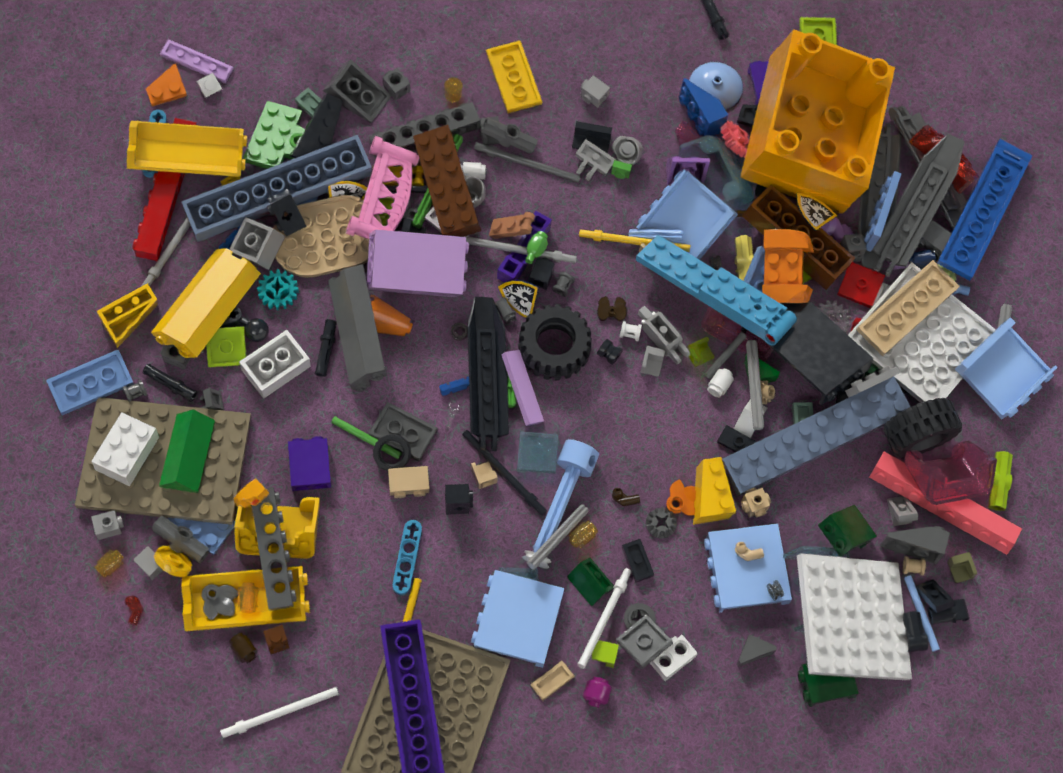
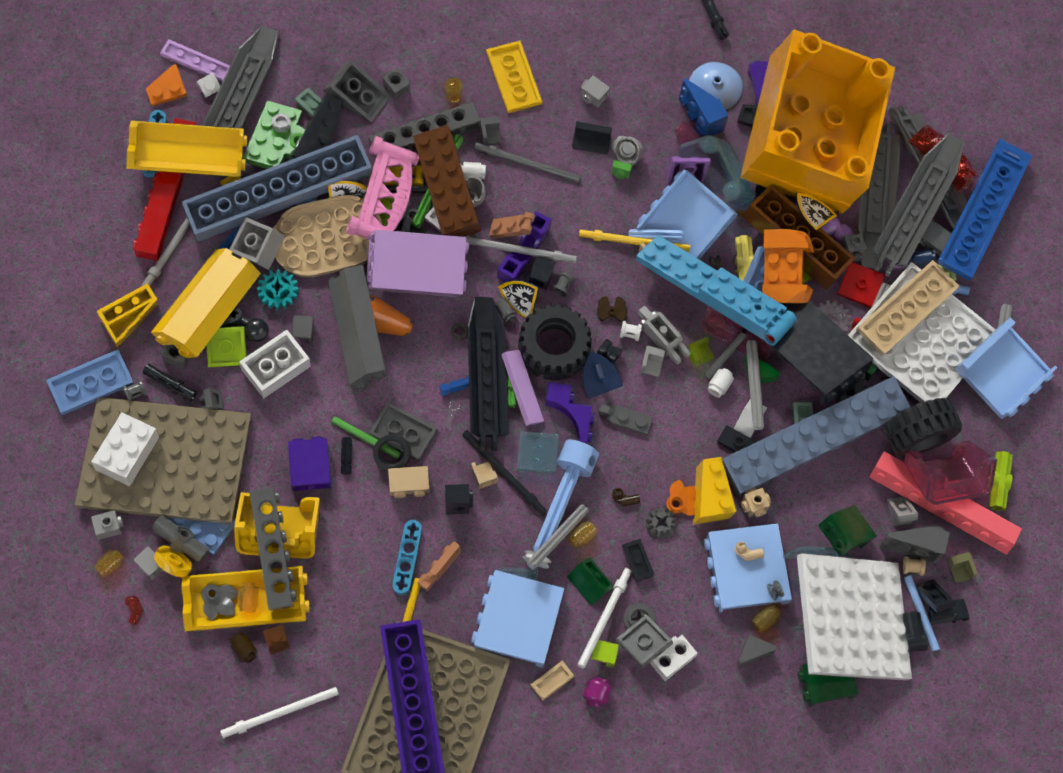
green slope [159,409,215,493] -> none
light orange rock [234,478,270,508] -> none
black brick [267,189,307,237] -> none
black pin [314,319,337,377] -> none
dark grey piece [481,117,538,154] -> none
bright green plant [525,231,548,264] -> none
light grey hinge [575,140,616,181] -> none
coral gear [720,121,749,158] -> none
tan gear [760,381,775,405] -> none
lime plate [799,17,837,45] -> none
light grey wing [846,366,900,398] -> none
medium blue plate [864,171,901,252] -> none
none -> dark grey hinge [202,26,279,129]
none -> light grey tile [272,114,291,133]
none -> dark grey panel [292,315,314,344]
none -> black axle [341,437,352,475]
none -> nougat hinge [417,541,461,591]
none -> dark purple arch [545,382,595,444]
none -> dark blue shield [583,351,623,399]
none -> dark grey hinge [598,404,653,436]
none -> clear yellow brick [751,604,781,633]

